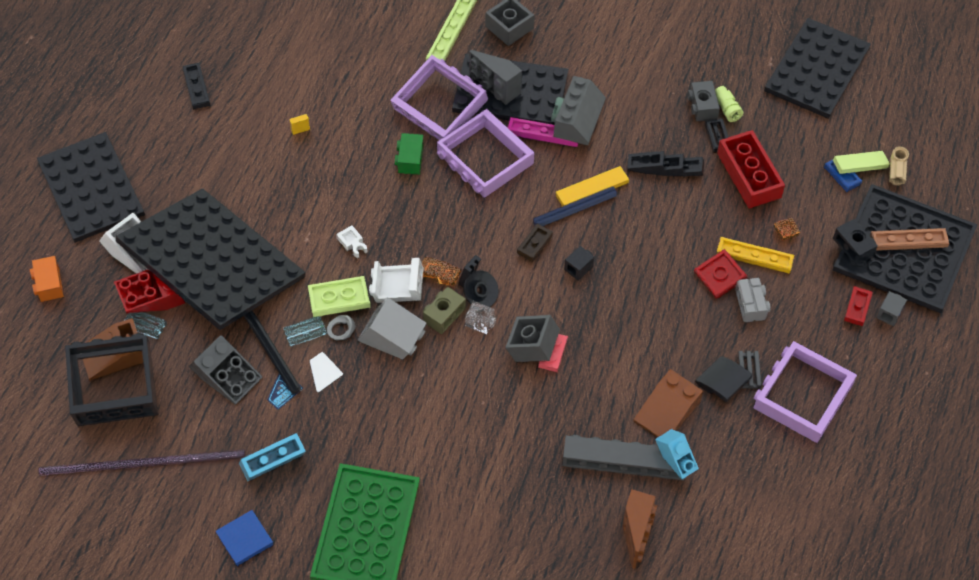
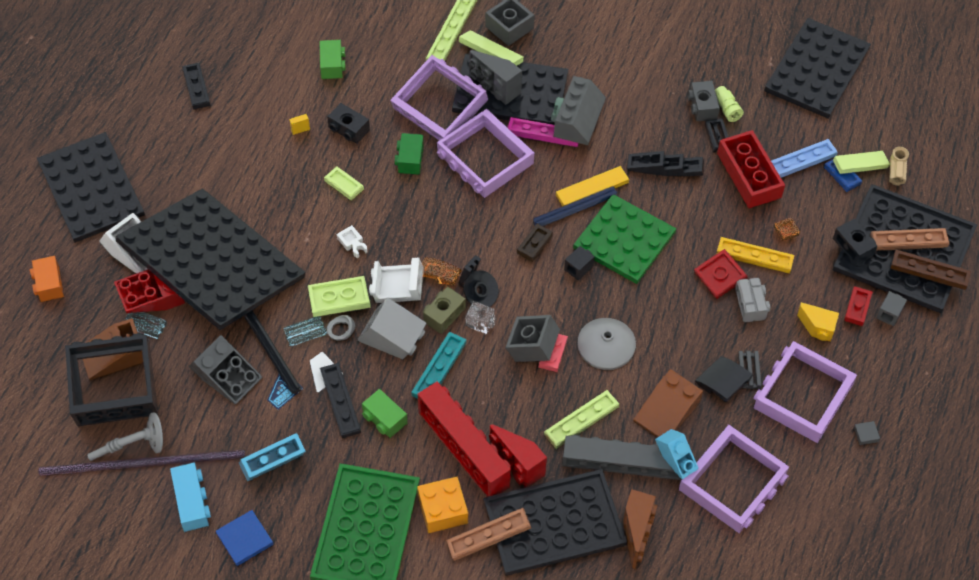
none -> light grey dish [88,412,163,461]
none -> medium azure brick [170,462,211,532]
none -> bright green brick [320,40,346,79]
none -> black tile [320,363,361,438]
none -> yellowish green tile [324,166,364,201]
none -> black brick [327,103,370,144]
none -> bright green brick [362,389,408,438]
none -> teal plate [411,332,466,399]
none -> light orange brick [417,476,468,533]
none -> red brick [418,381,511,497]
none -> nougat tile [446,508,531,561]
none -> yellowish green tile [459,30,524,66]
none -> black plate [483,469,627,576]
none -> red slope [489,424,547,488]
none -> yellowish green tile [544,390,619,449]
none -> green plate [573,195,677,284]
none -> light grey dish [577,318,636,370]
none -> lavender window [679,425,789,533]
none -> light blue plate [771,139,838,178]
none -> yellow slope [797,302,839,342]
none -> dark grey tile [854,421,880,445]
none -> reddish brown plate [890,250,971,290]

